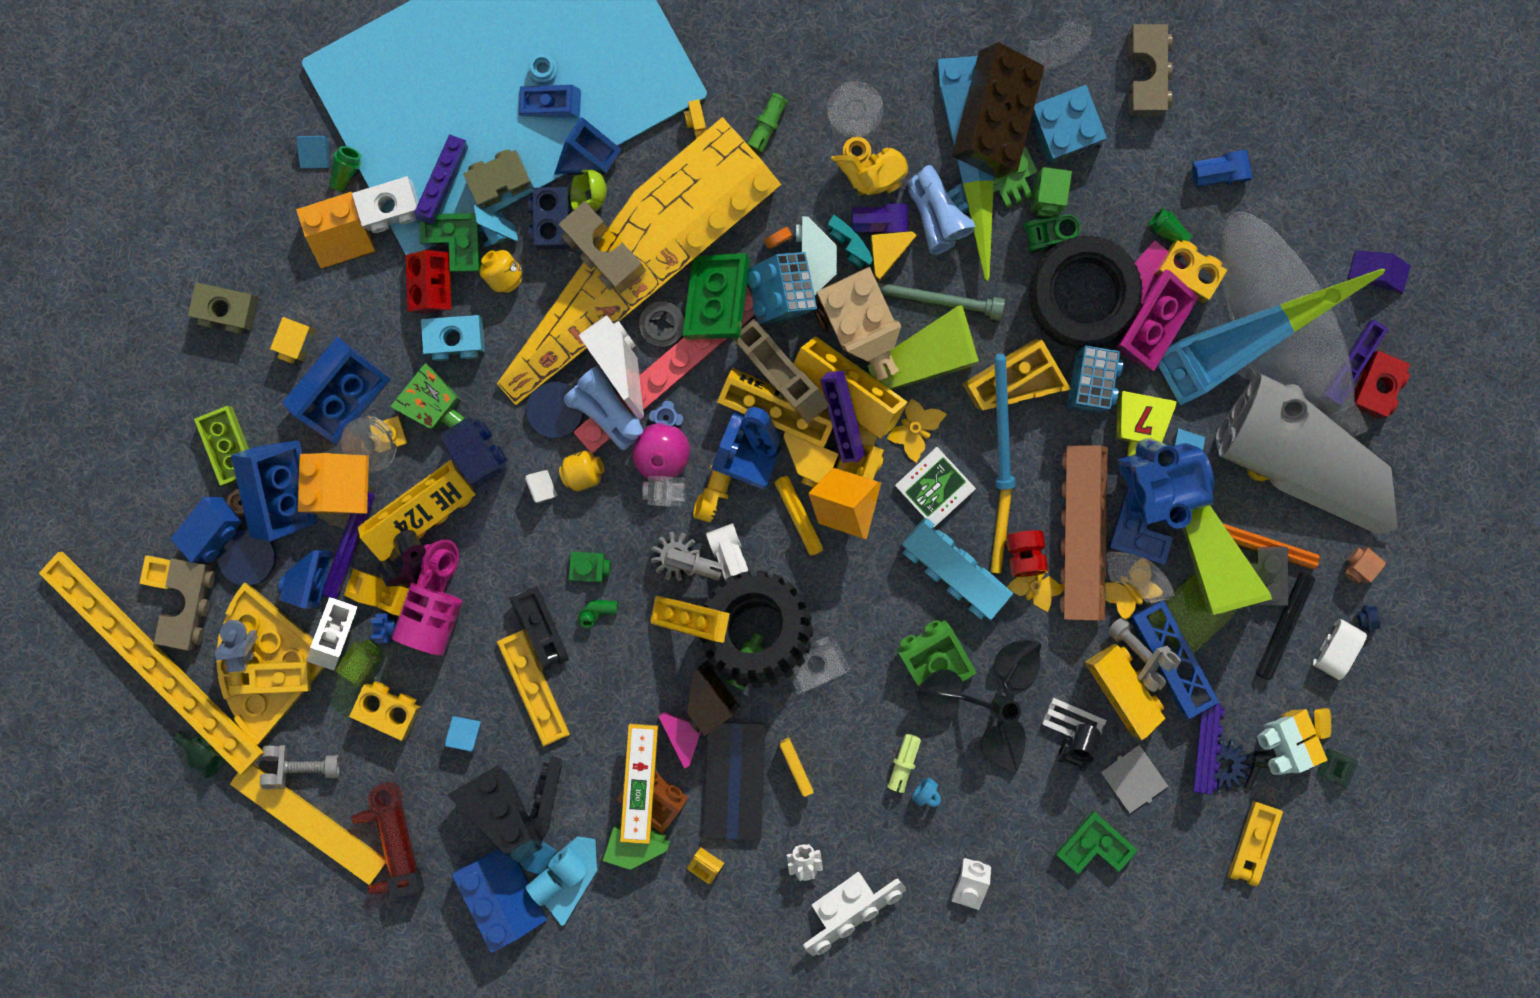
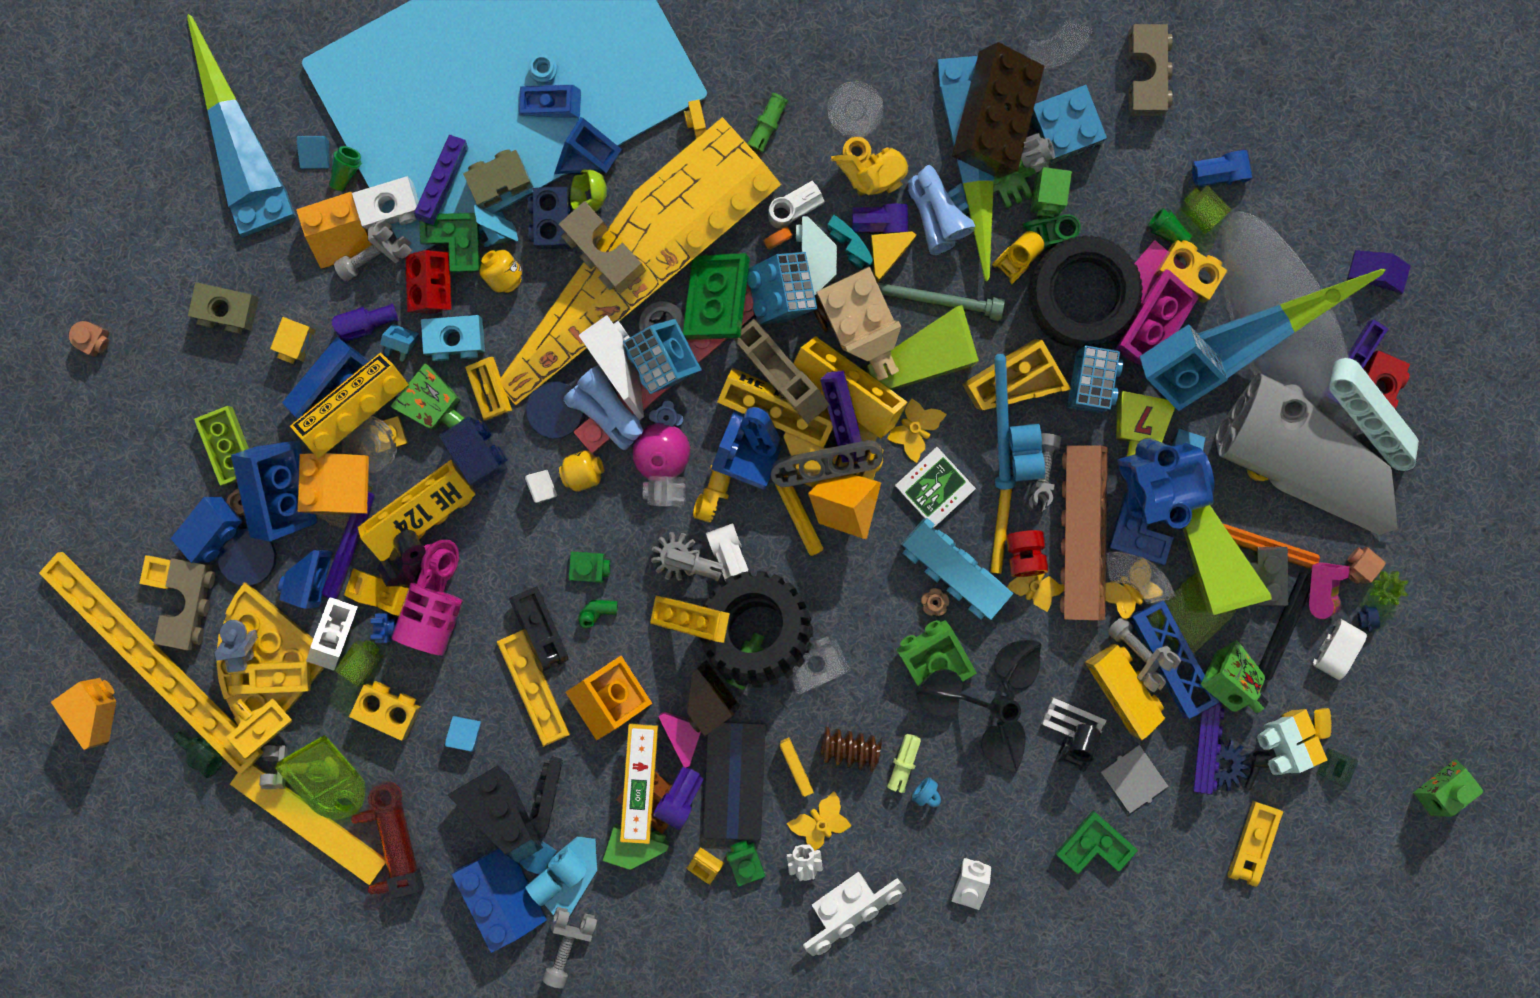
none -> light orange slope [51,678,116,750]
none -> nougat plate [69,321,110,357]
none -> dark azure plate [187,14,296,237]
none -> yellow plate [226,699,292,760]
none -> clear neon green tile [275,735,366,819]
none -> yellow brick [290,352,409,459]
none -> dark purple arm [332,303,399,342]
none -> light grey bar [334,219,412,281]
none -> dark azure tile [380,324,419,361]
none -> yellow tile [465,357,512,421]
none -> light grey bar [542,907,597,988]
none -> light orange slope [565,656,652,741]
none -> dark azure brick [623,319,701,394]
none -> dark purple piece [653,767,704,830]
none -> green bracket [726,841,765,887]
none -> white piece [768,181,825,229]
none -> dark grey beam [771,440,883,487]
none -> yellow piece [786,791,851,851]
none -> reddish brown piece [820,726,882,773]
none -> medium nougat plate [921,588,950,616]
none -> yellow piece [992,231,1044,284]
none -> dark azure piece [1009,423,1046,482]
none -> light grey gear [1021,133,1055,172]
none -> light grey bar [1027,433,1062,513]
none -> dark azure brick [1140,324,1228,411]
none -> clear neon green brick [1181,185,1231,234]
none -> bright green torso [1201,640,1268,713]
none -> dark pink leg [1309,562,1350,619]
none -> light aqua beam [1329,358,1419,471]
none -> clear neon green gear [1370,571,1408,605]
none -> bright green torso [1413,759,1483,817]

